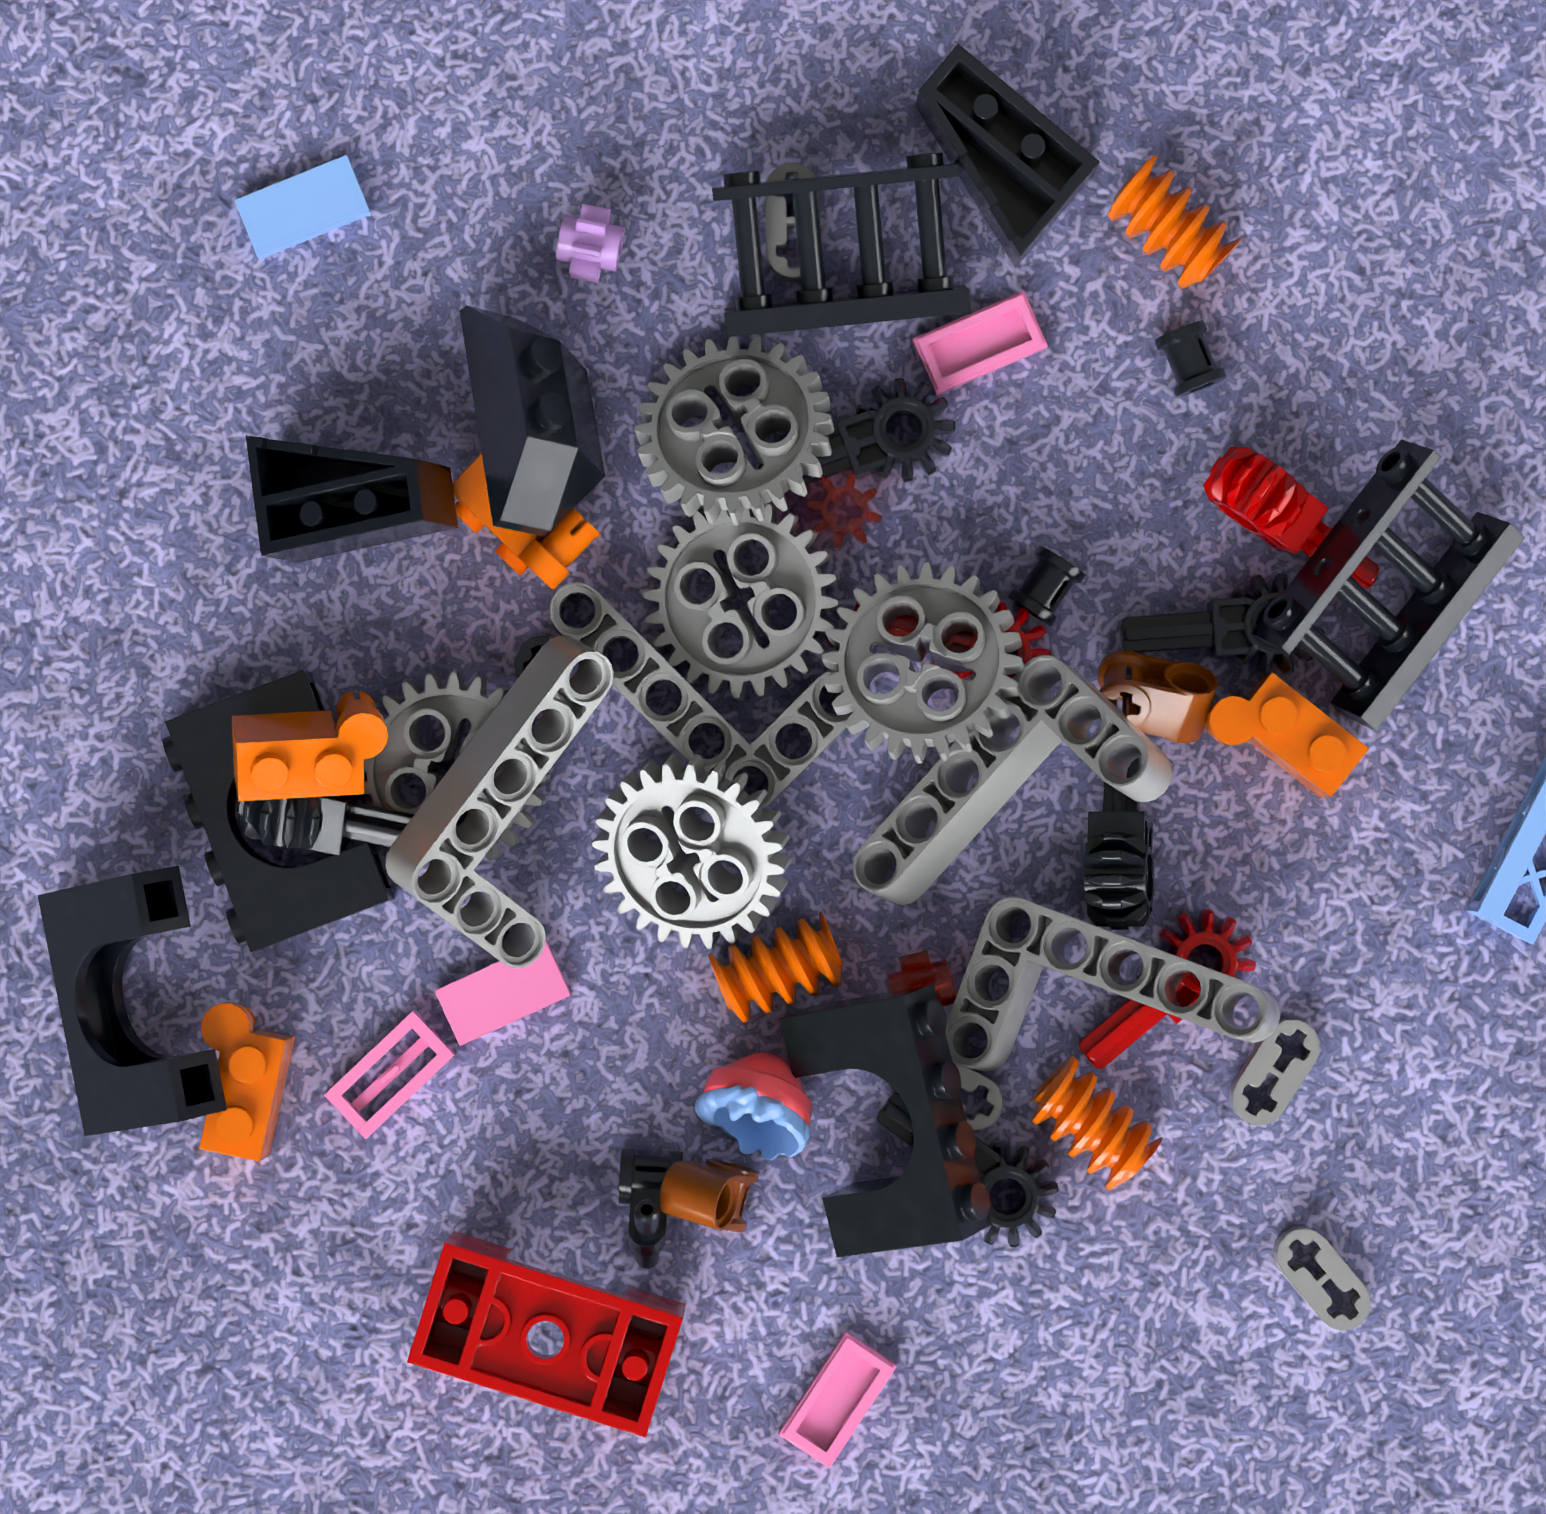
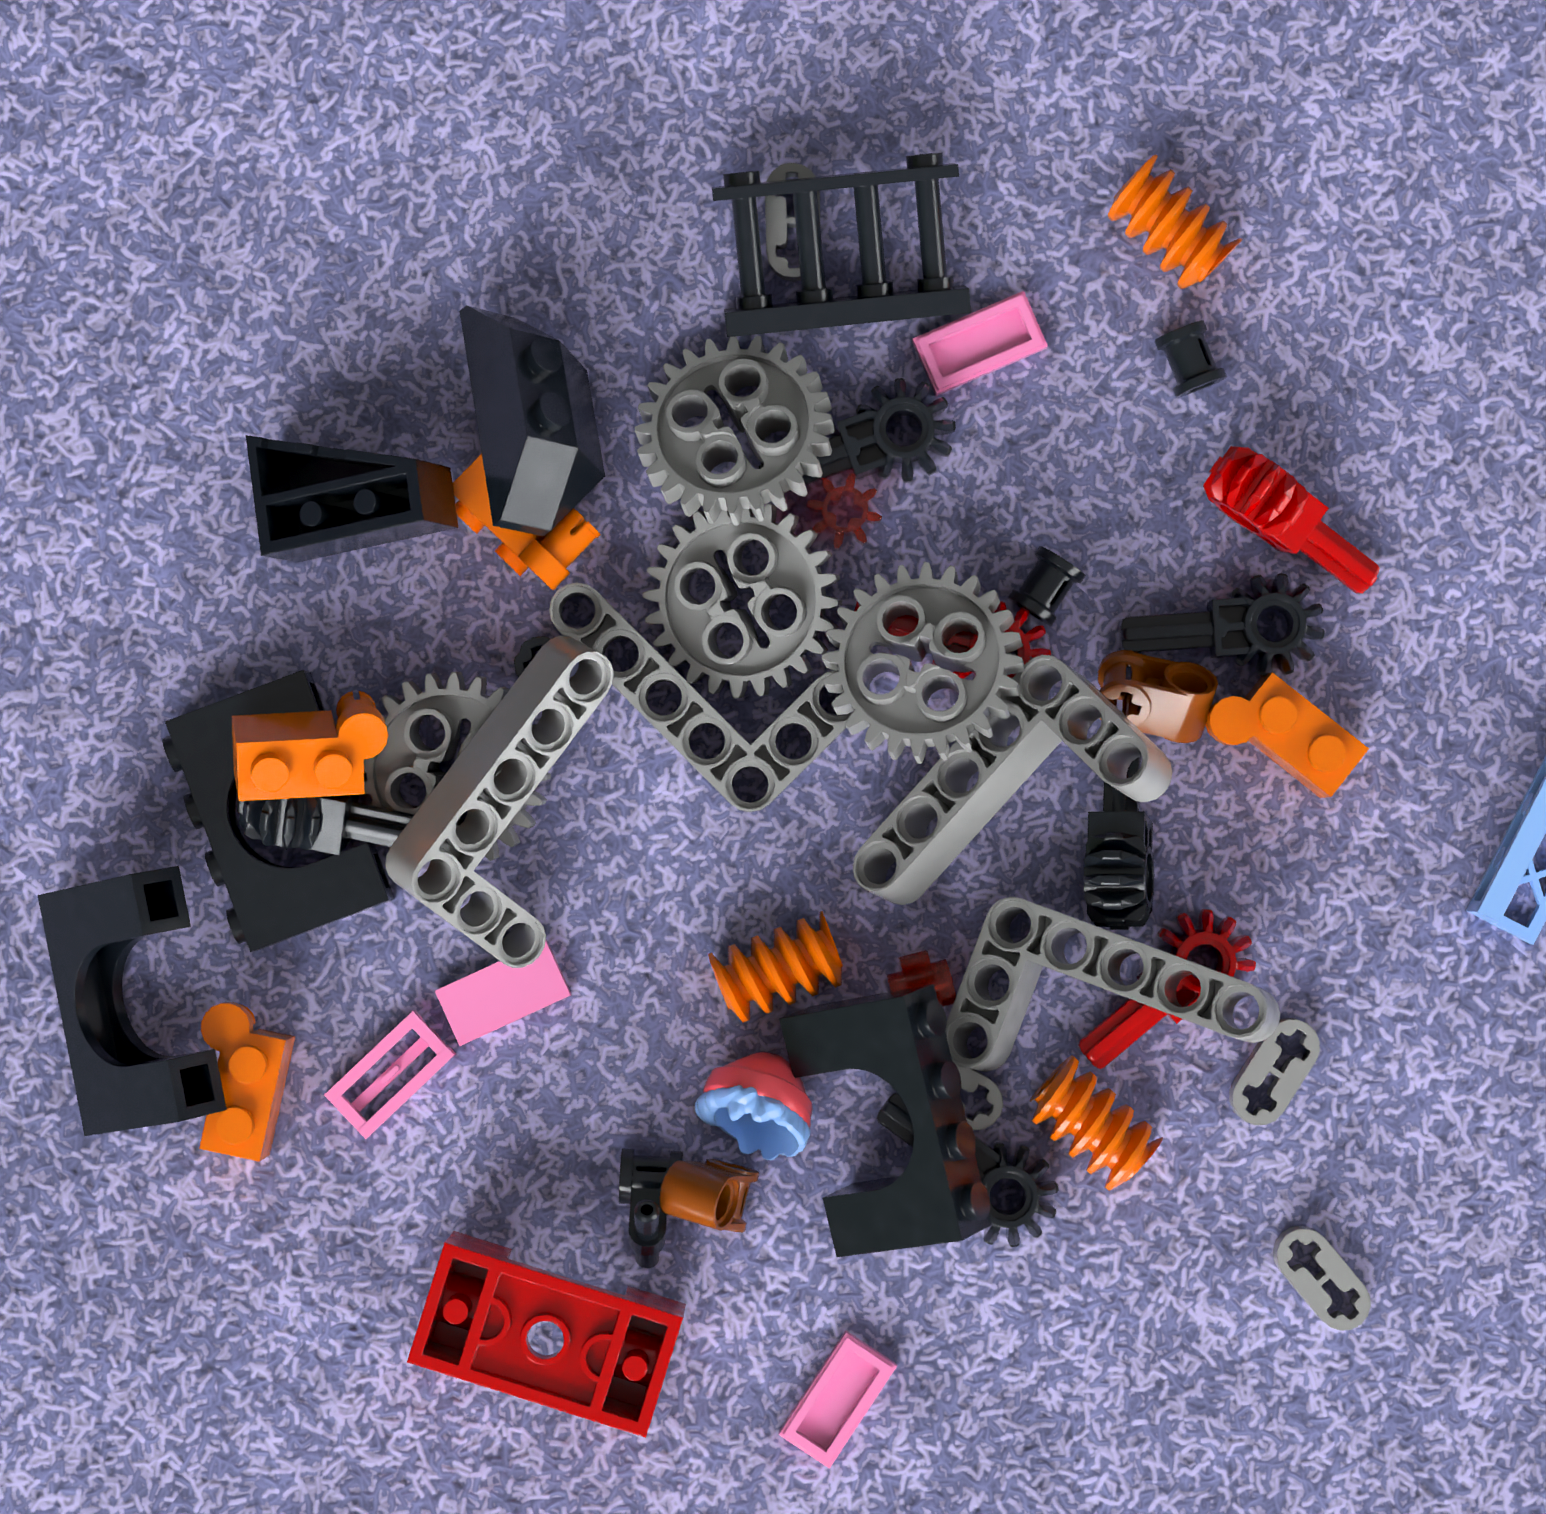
light blue tile [234,155,371,259] -> none
lavender gear [556,203,625,283] -> none
gear [592,754,792,949] -> none
black wedge [915,44,1100,268] -> none
black fence [1252,439,1525,731] -> none

